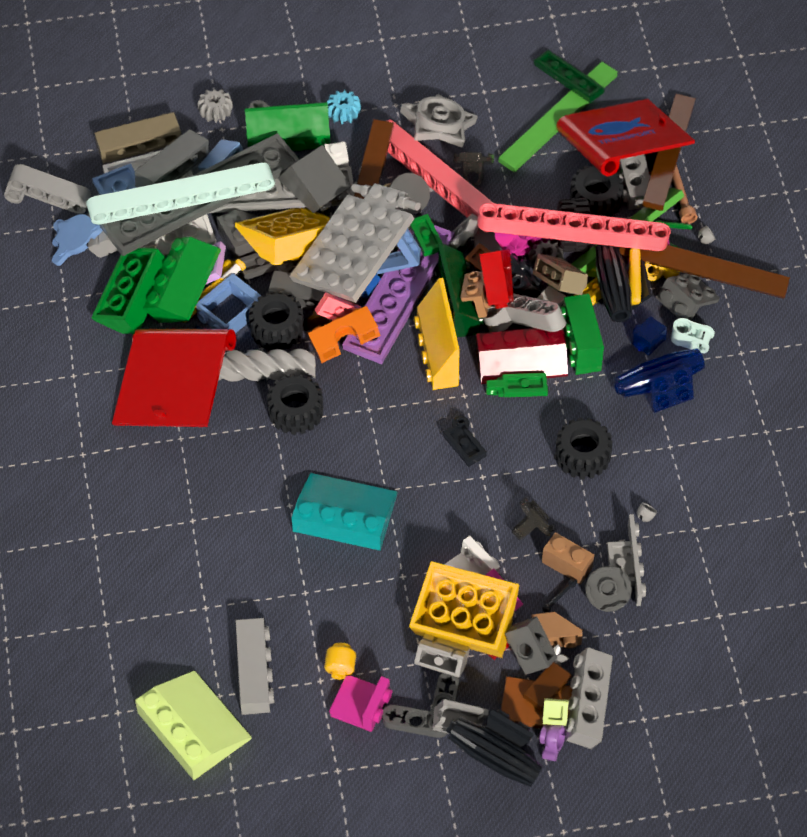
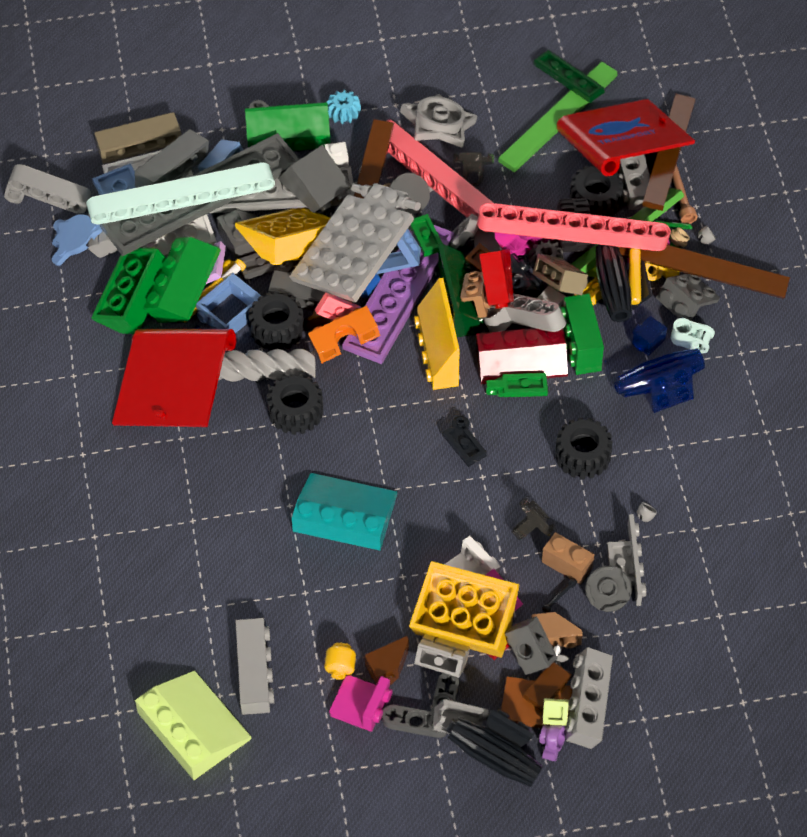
light grey gear [198,88,233,123] -> none
none -> reddish brown slope [365,636,409,685]
none -> tan plate [670,228,690,247]

